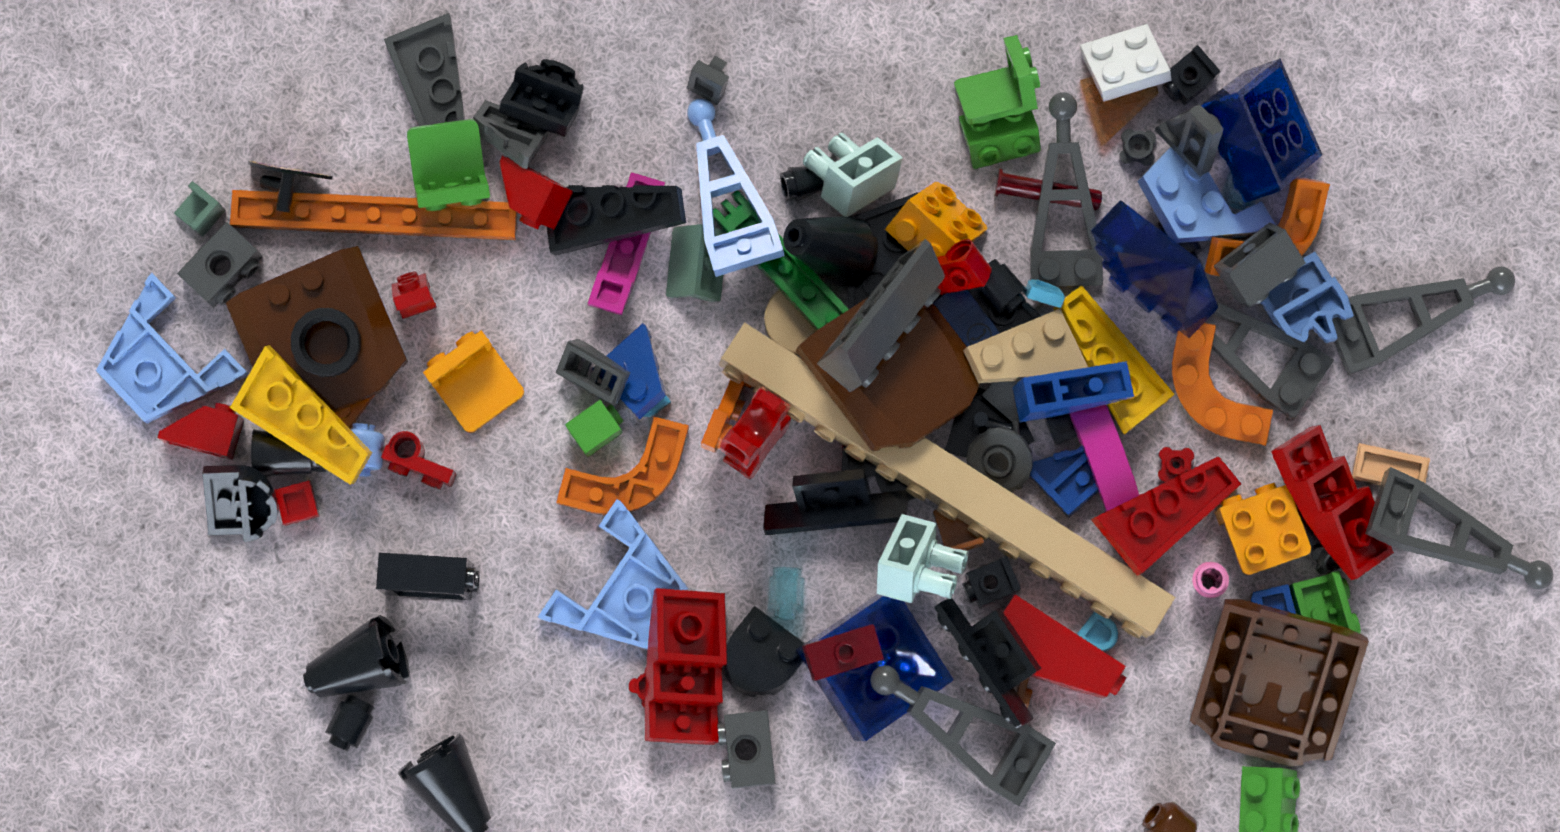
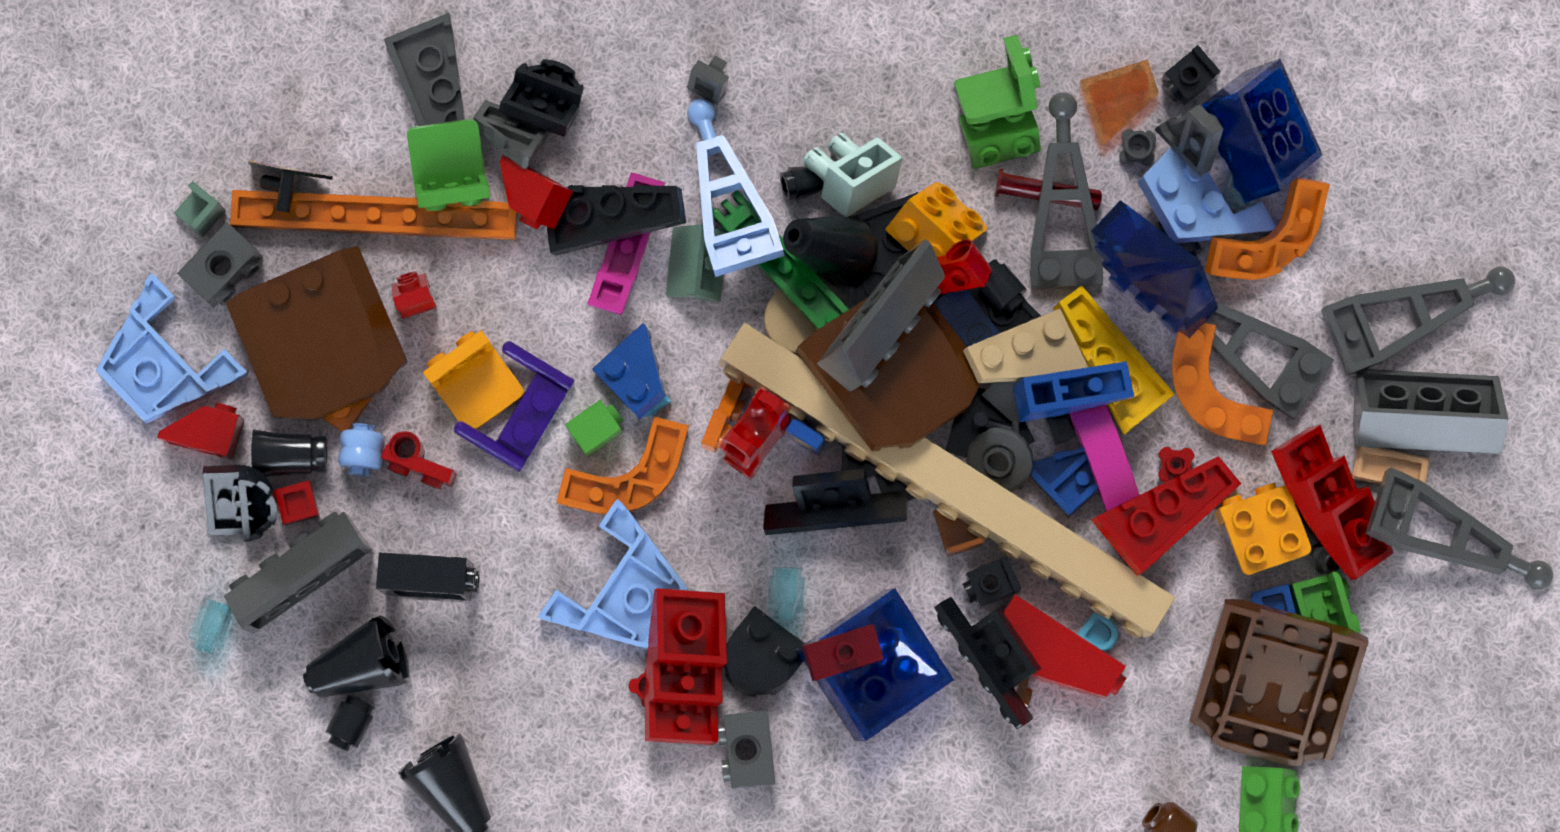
yellow wing [230,345,372,485] -> none
black tyre [291,308,361,377] -> none
dark grey slope [555,339,630,406] -> none
dark grey plate [870,666,1056,806] -> none
light aqua brick [877,514,968,603] -> none
medium azure tile [1024,279,1065,308] -> none
white plate [1080,24,1171,102] -> none
bright pink cone [1192,562,1229,598] -> none
dark grey brick [1214,222,1306,307] -> none
medium blue plate [1260,252,1354,343] -> none
none -> clear light blue brick [188,598,234,655]
none -> dark grey slope [224,512,372,634]
none -> dark purple plate [454,341,574,472]
none -> blue tile [786,419,825,456]
none -> dark grey slope [1353,369,1509,454]

